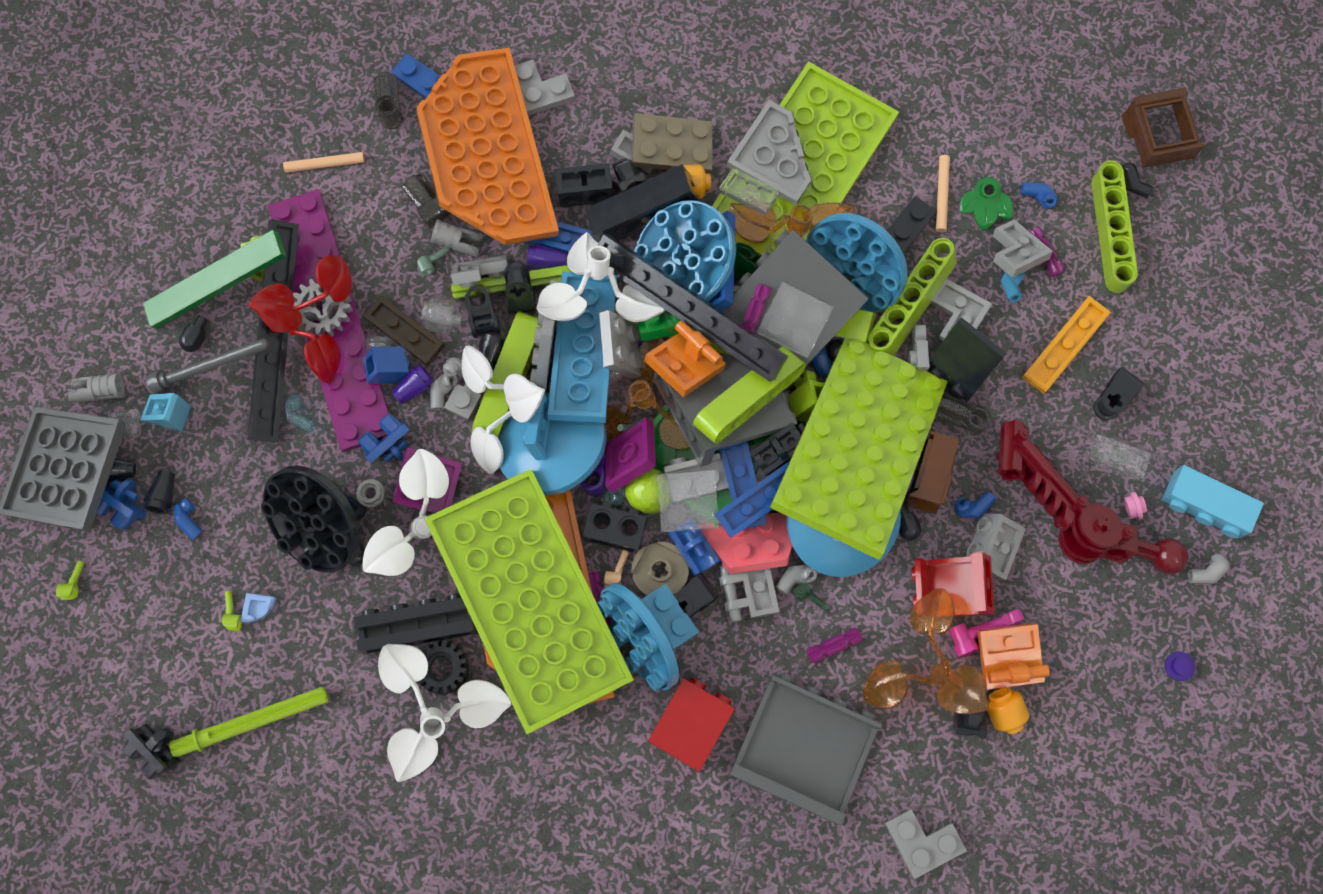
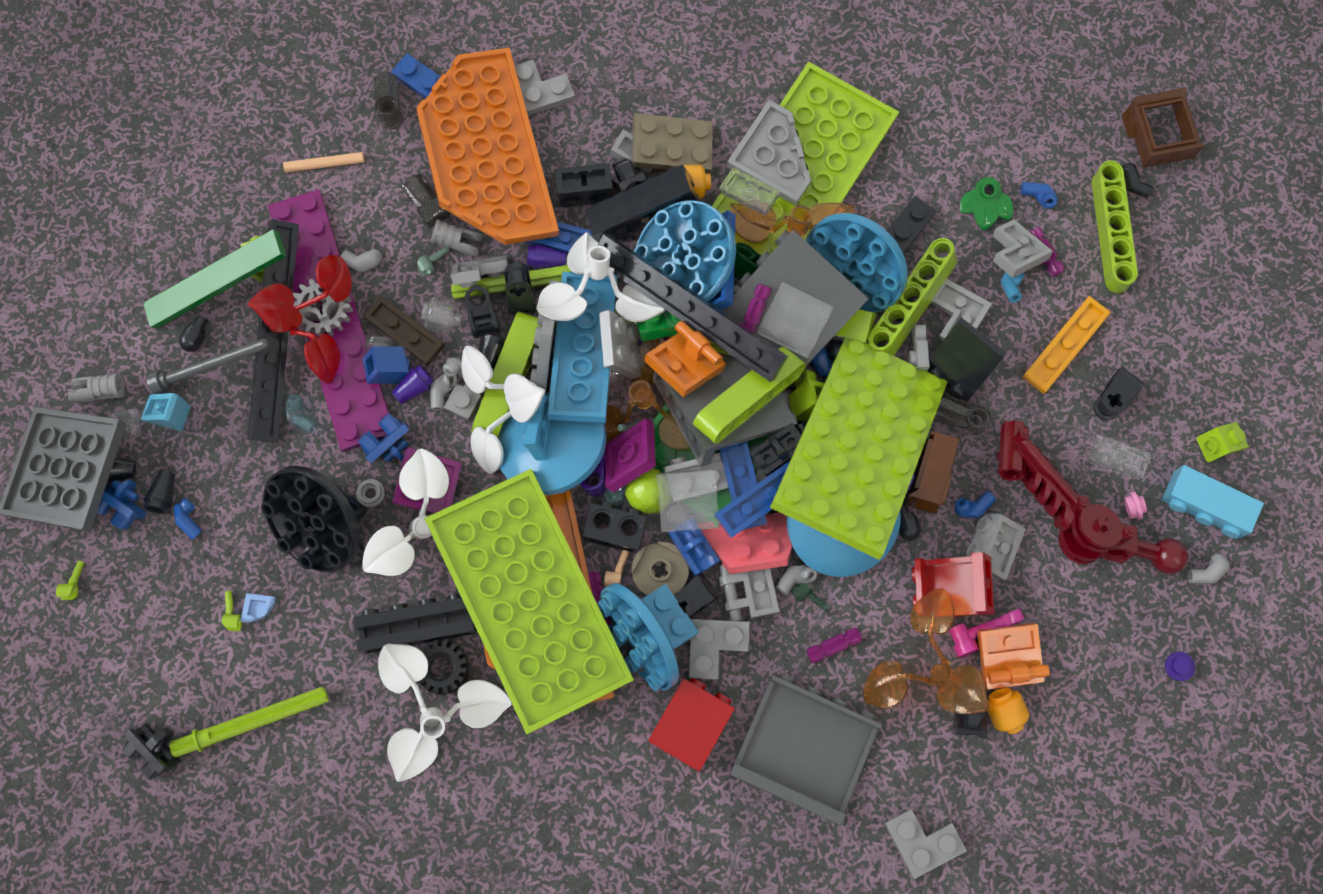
light nougat bar [936,155,950,233] -> none
none -> light grey arm [341,249,382,272]
none -> light grey plate [689,619,750,679]
none -> lime bracket [1196,422,1249,462]

